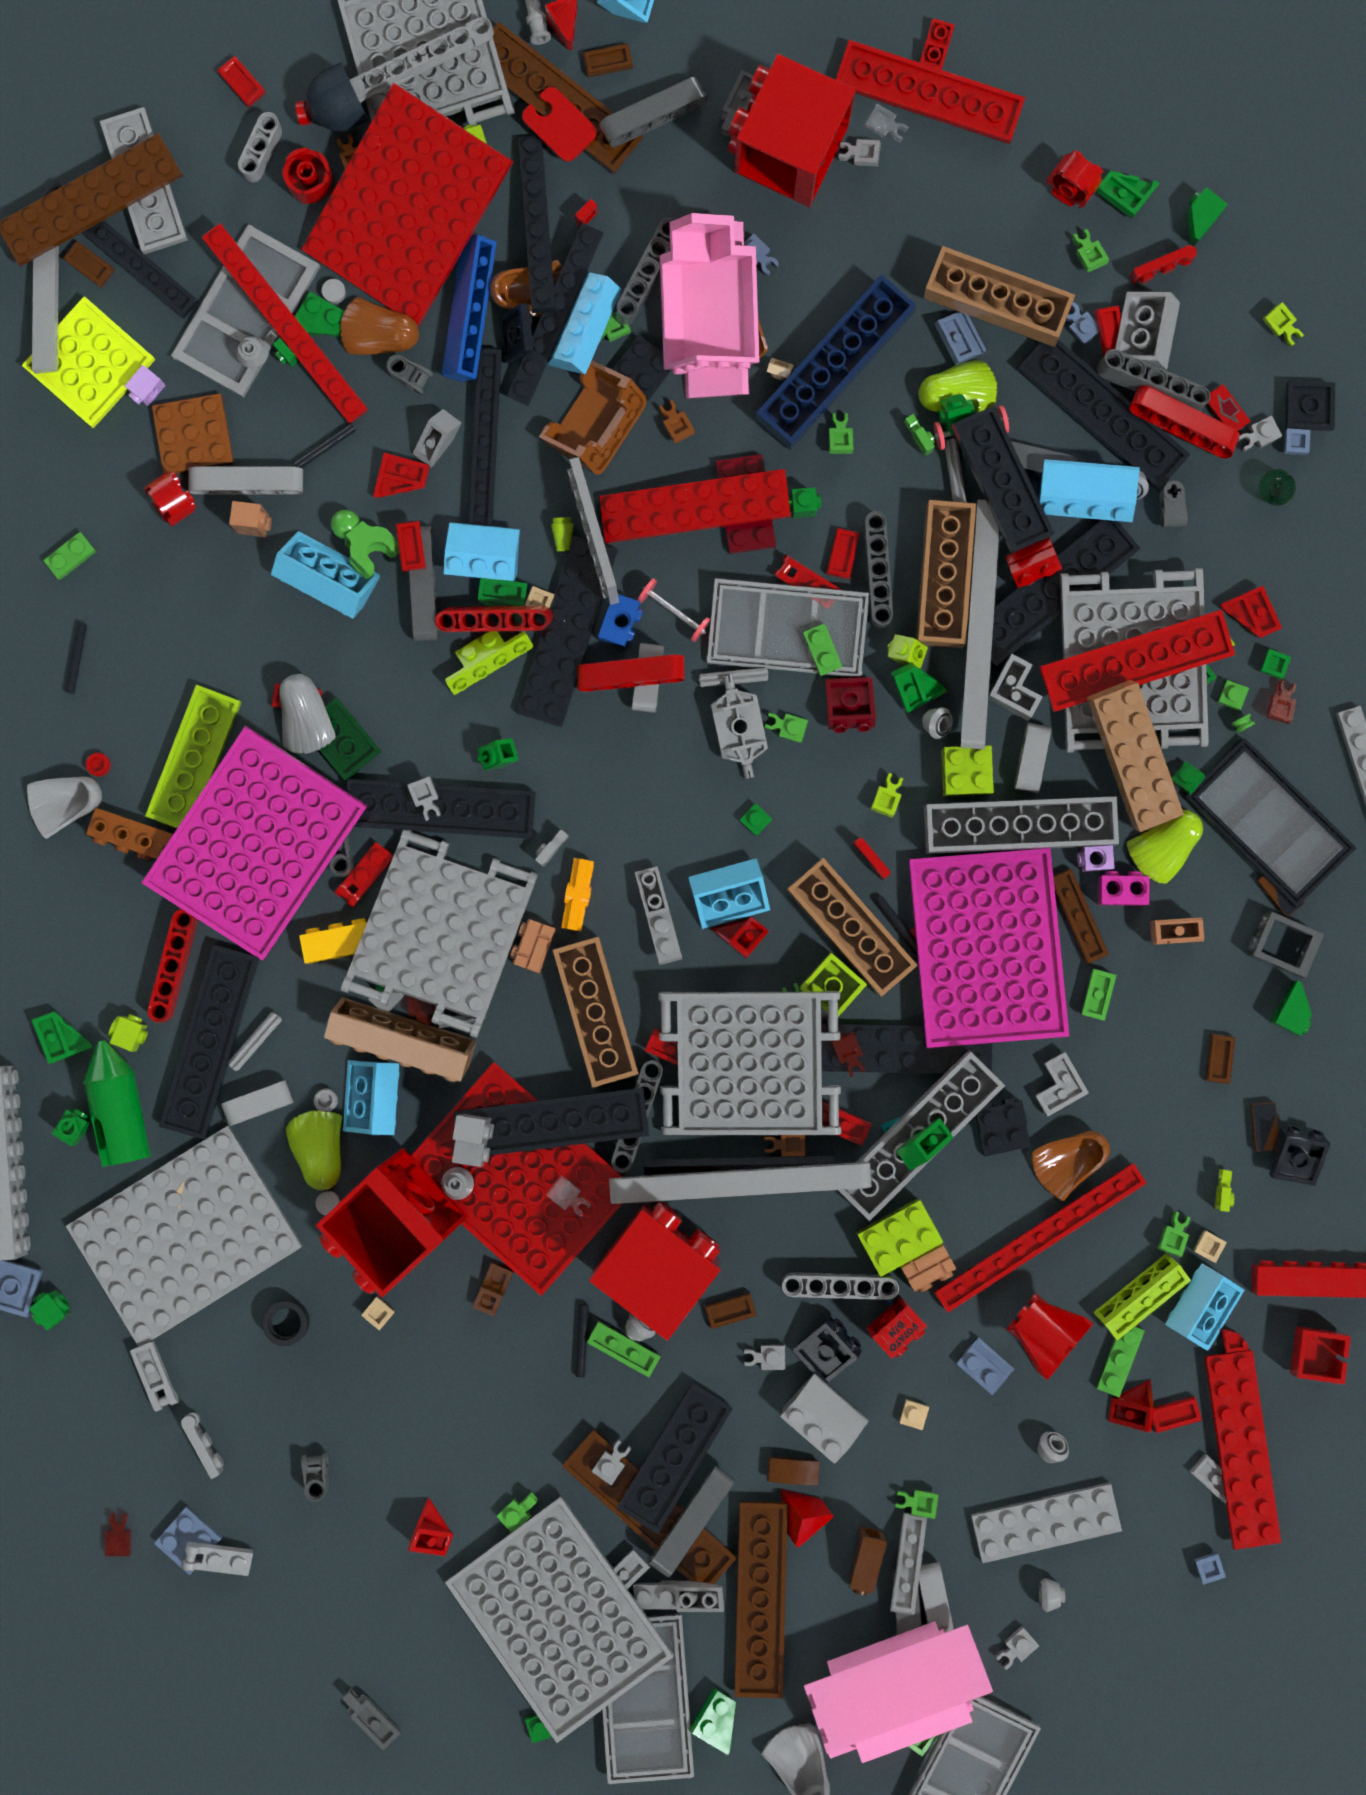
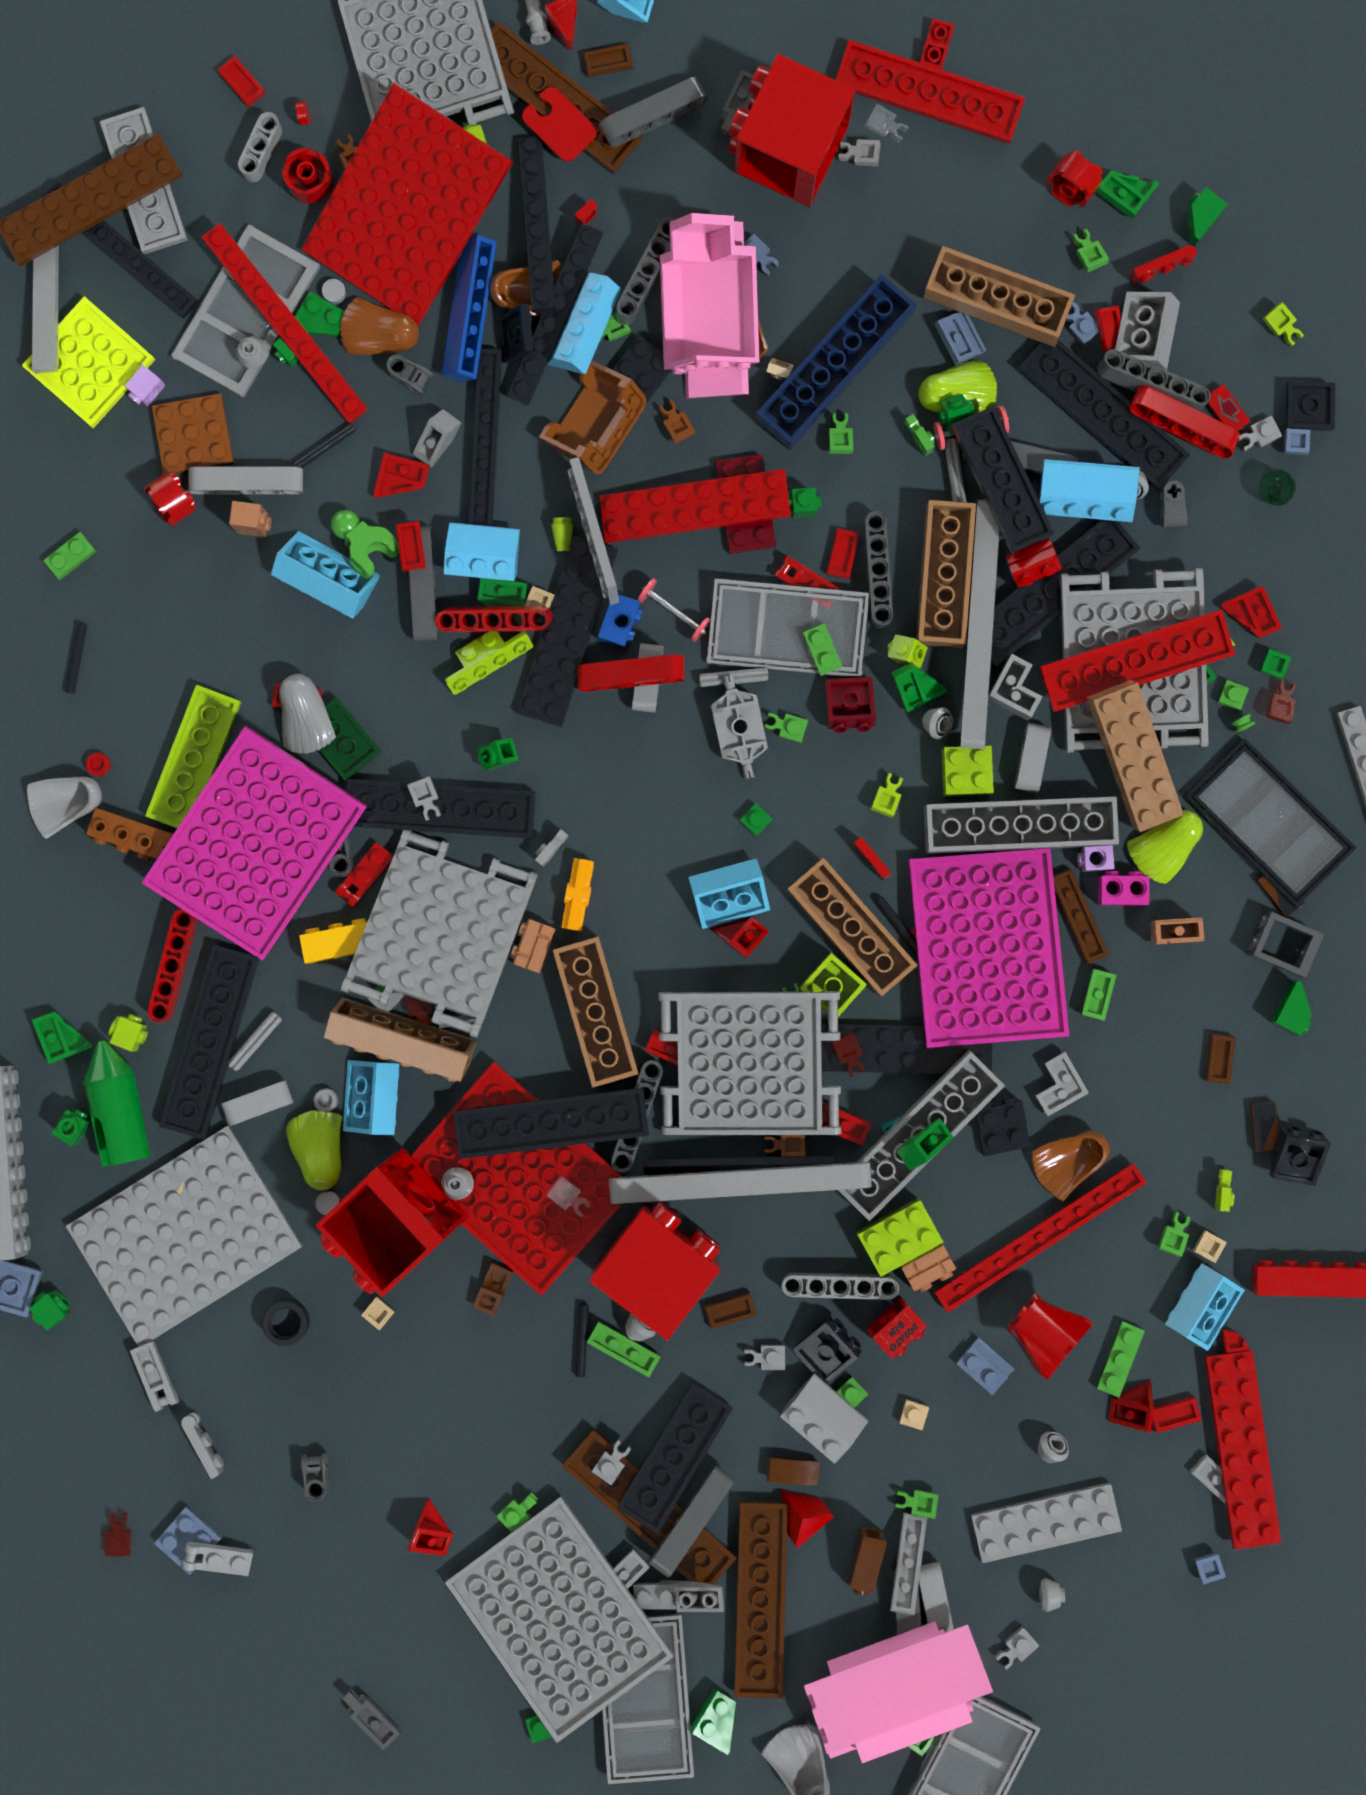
reddish brown tile [63,241,115,288] -> none
piece [307,17,494,132] -> none
light grey brick [452,1114,494,1167] -> none
light grey slope [635,866,682,965] -> none
lime fence [1093,1253,1191,1341] -> none
green plate [1171,761,1205,795] -> none
red piece [1290,1326,1351,1385] -> none
none -> bright green plate [836,1376,868,1408]

